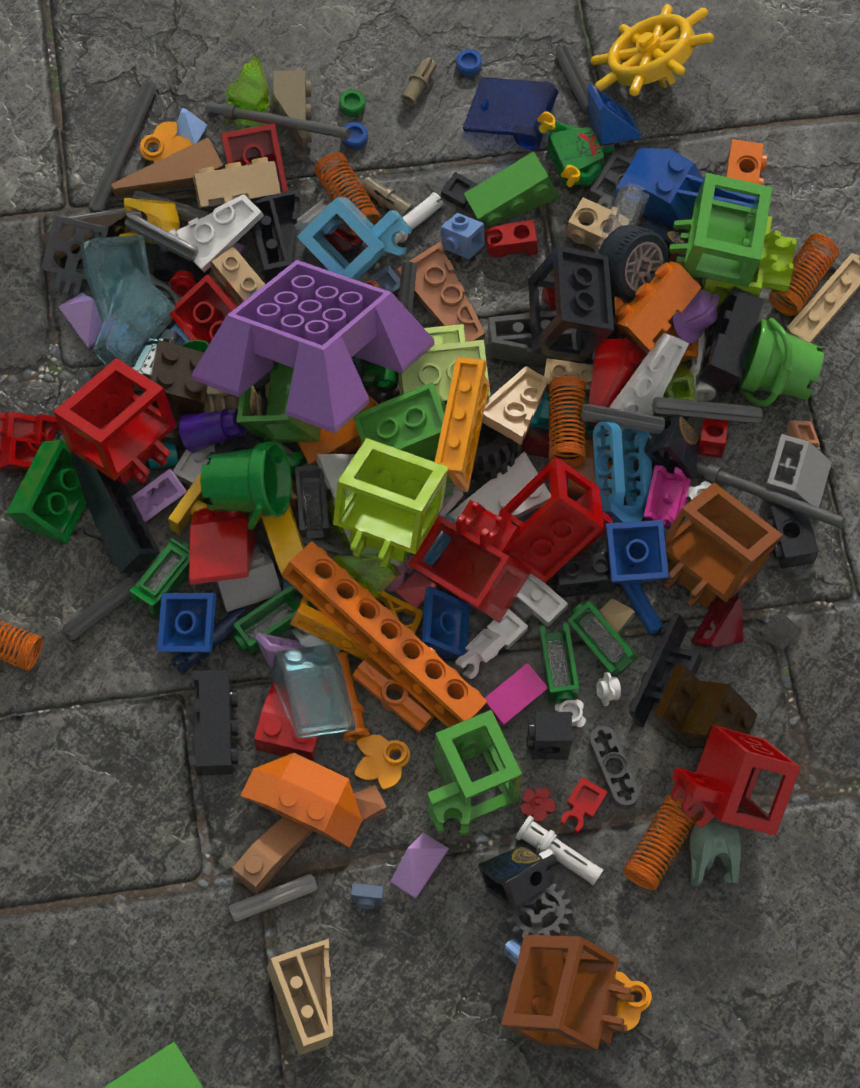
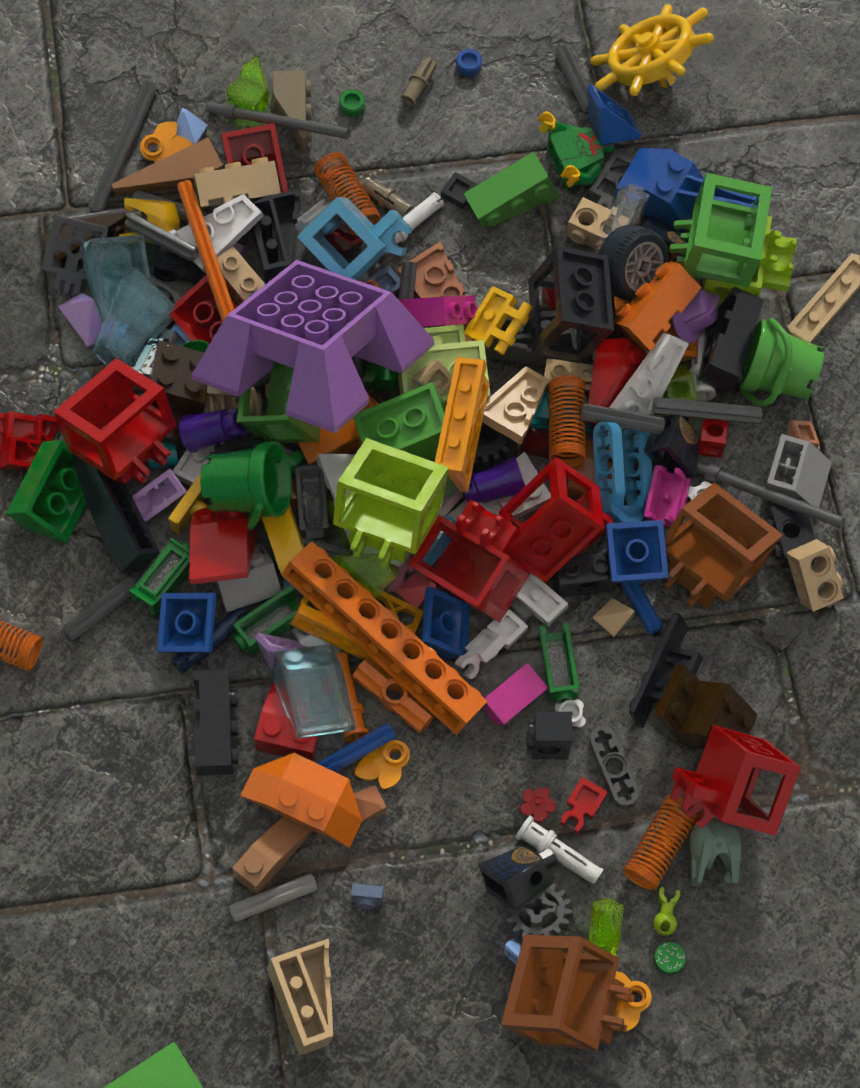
red plate [170,271,197,296] -> none
blue tile [342,122,368,150] -> none
lavender slope [390,832,449,899] -> none
bright green piece [426,710,522,835] -> none
medium blue brick [441,213,485,259] -> none
clear blue door [463,77,558,150] -> none
red leg [485,220,538,257] -> none
green window [567,601,639,676] -> none
white plate [596,672,621,706] -> none
dark red slope [691,596,744,647] -> none
orange brick [725,139,767,196] -> none
orange piece [768,234,839,316] -> none
none -> orange axle [177,180,234,323]
none -> blue axle [317,723,396,772]
none -> dark pink window [399,295,477,327]
none -> tan slope [412,360,452,396]
none -> yellow plate [463,286,533,355]
none -> dark purple plant [464,456,525,504]
none -> clear neon green slope [586,898,624,956]
none -> lime arm [653,887,680,936]
none -> green tile [654,942,686,975]
none -> tan brick [786,539,844,612]

